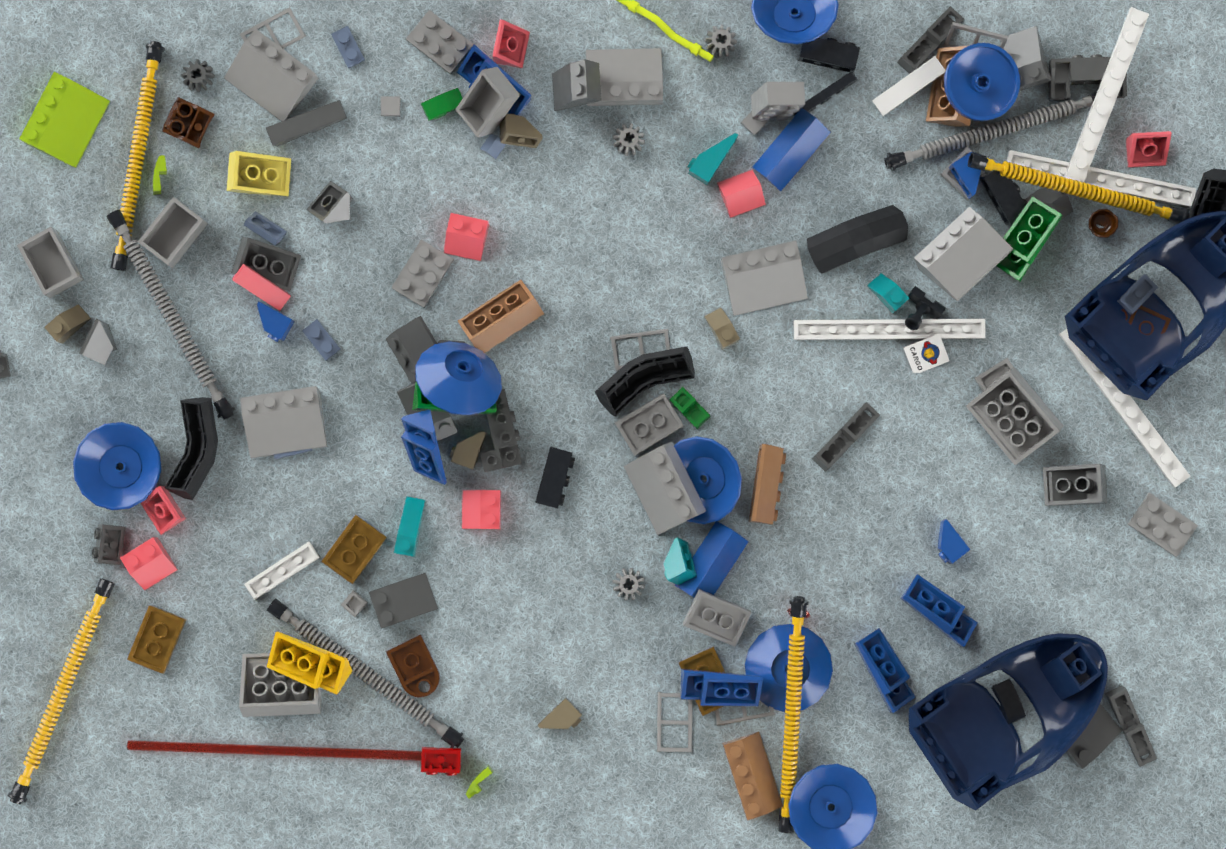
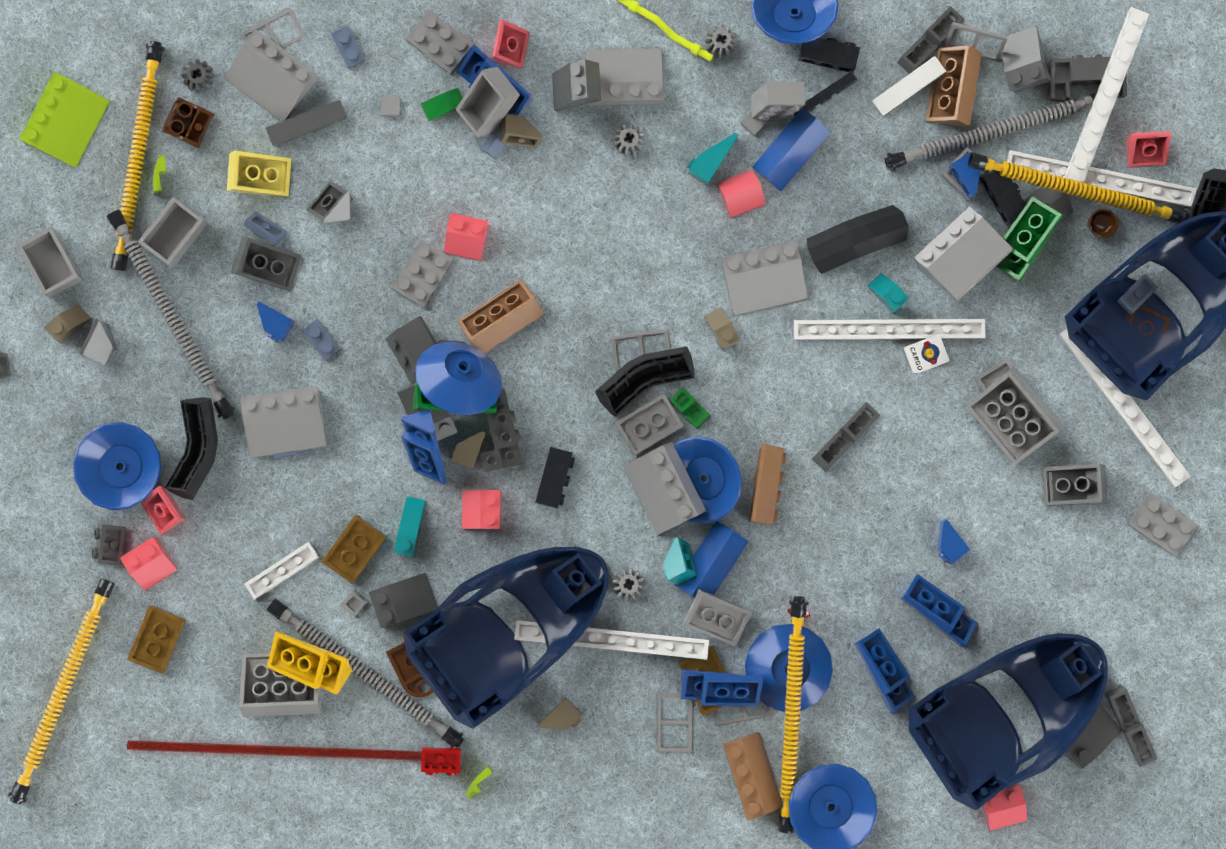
coral tile [232,264,291,311] -> none
black bar [905,286,946,330] -> none
blue dish [944,43,1020,121] -> none
black slope [991,679,1026,725] -> none
none -> dark blue piece [403,547,609,729]
none -> white plate [514,620,709,660]
none -> coral slope [983,783,1027,831]

